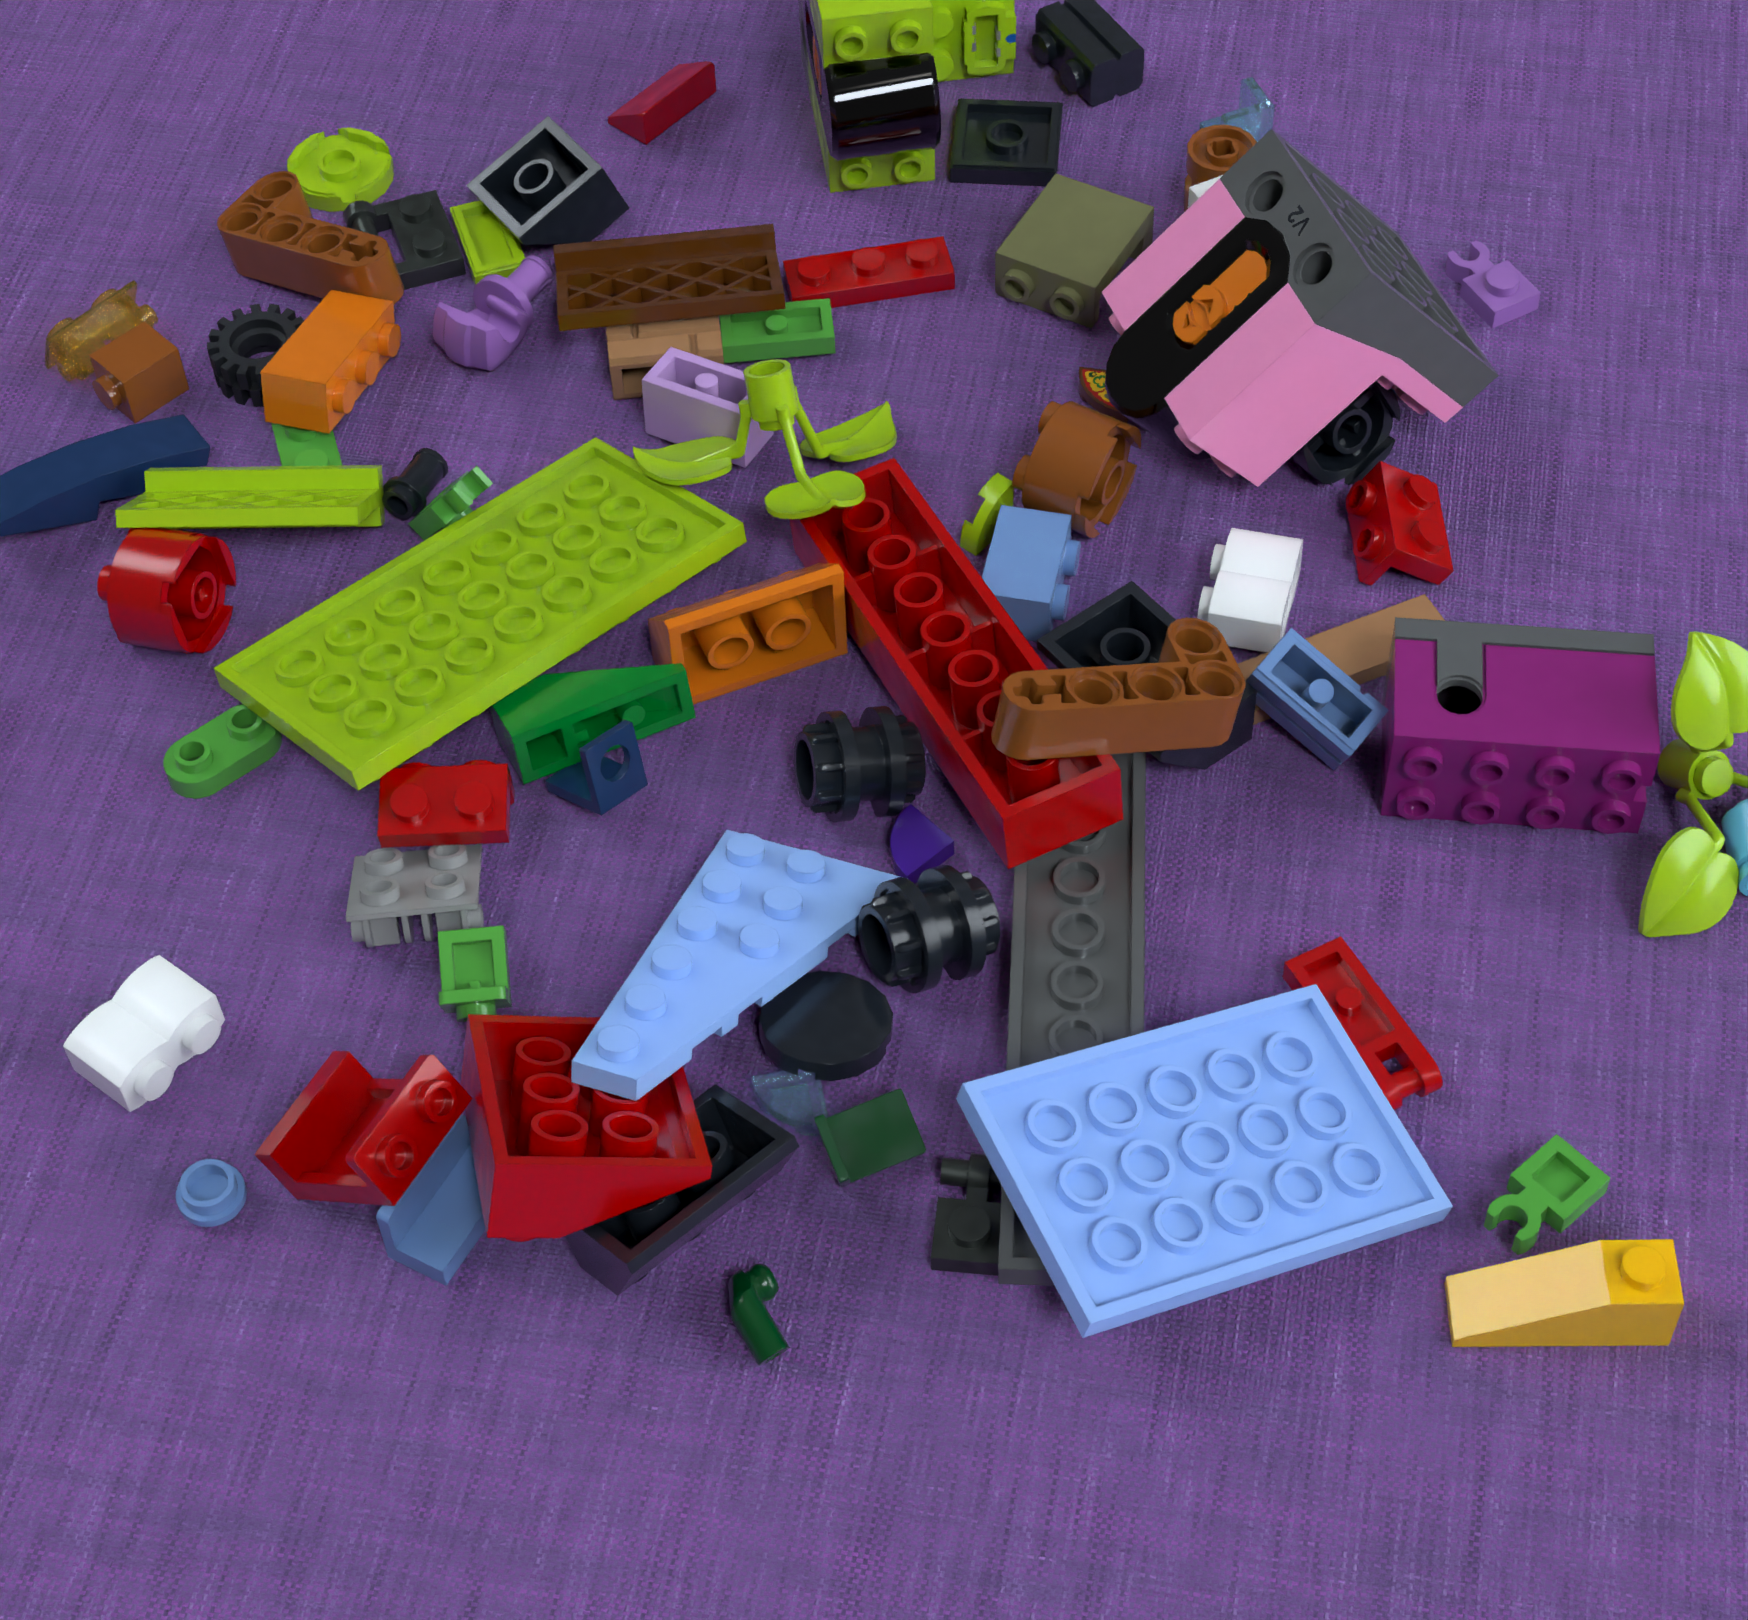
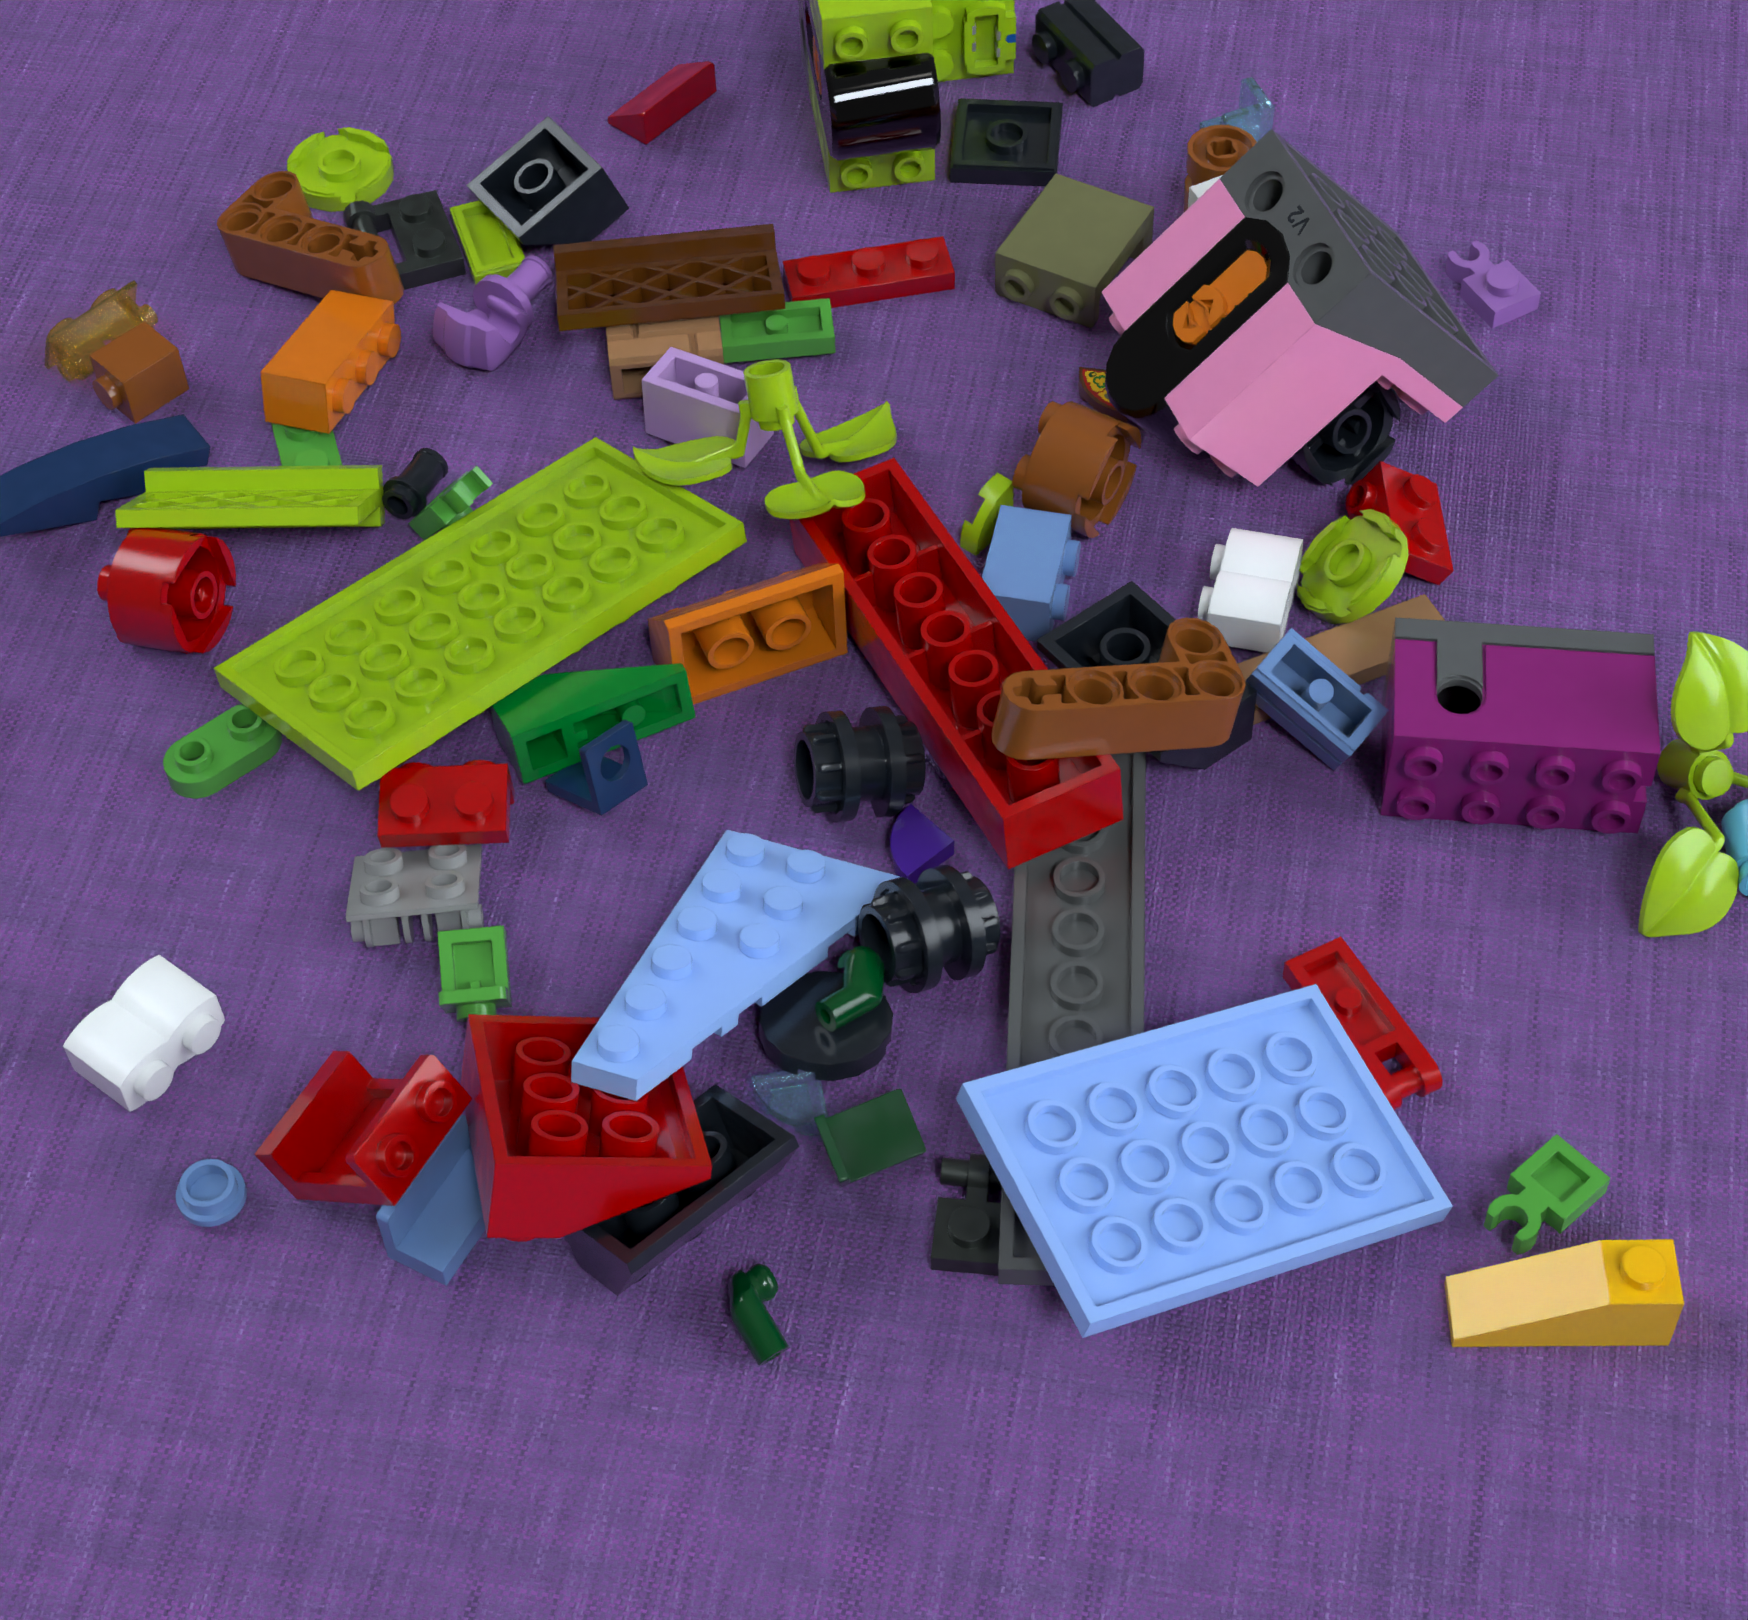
black tyre [207,304,304,407] -> none
none -> dark green arm [815,946,885,1032]
none -> lime tile [1297,509,1409,624]

